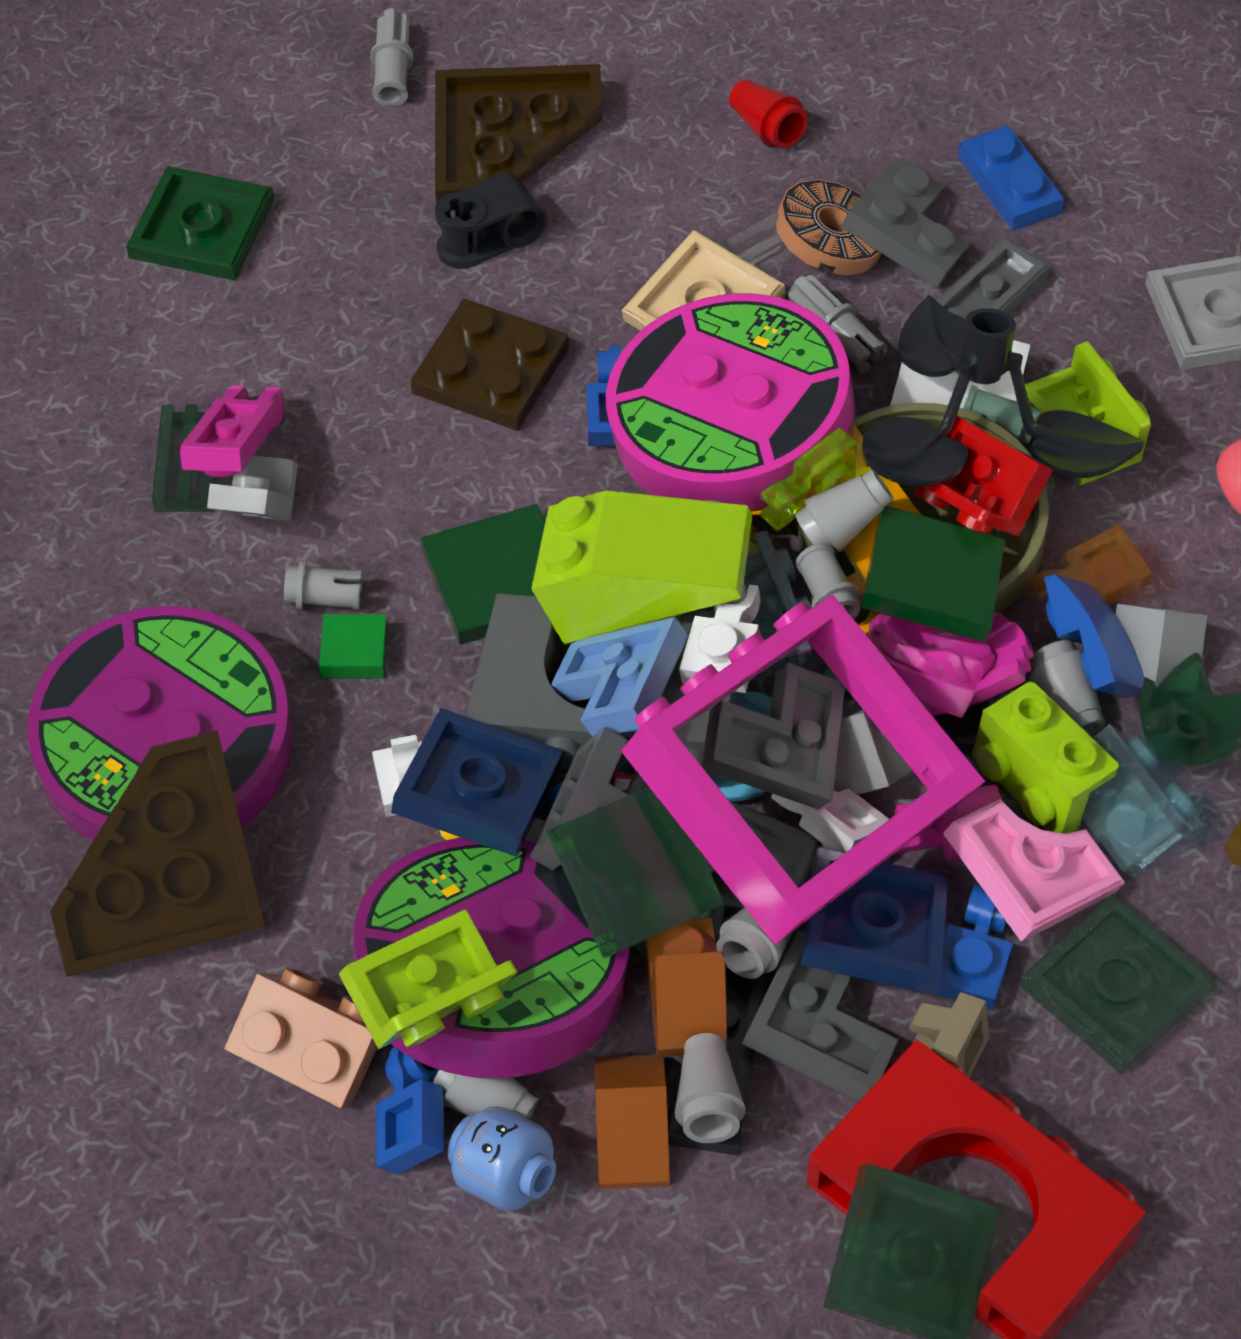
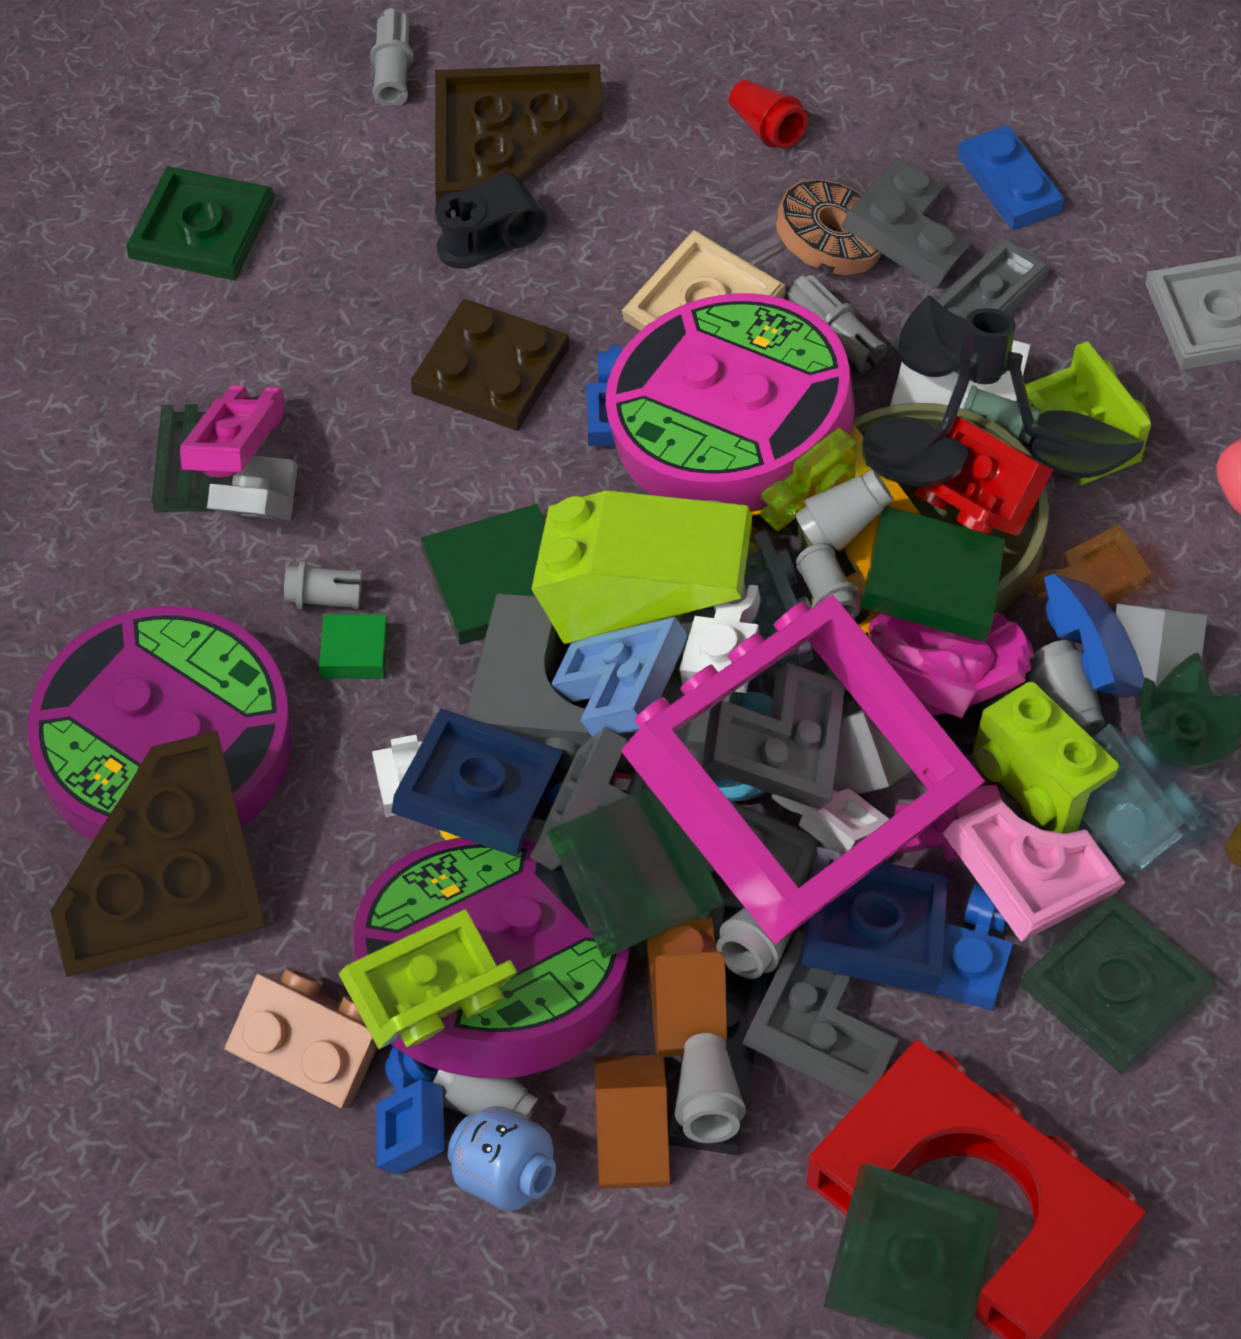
dark tan tile [909,992,990,1078] -> none

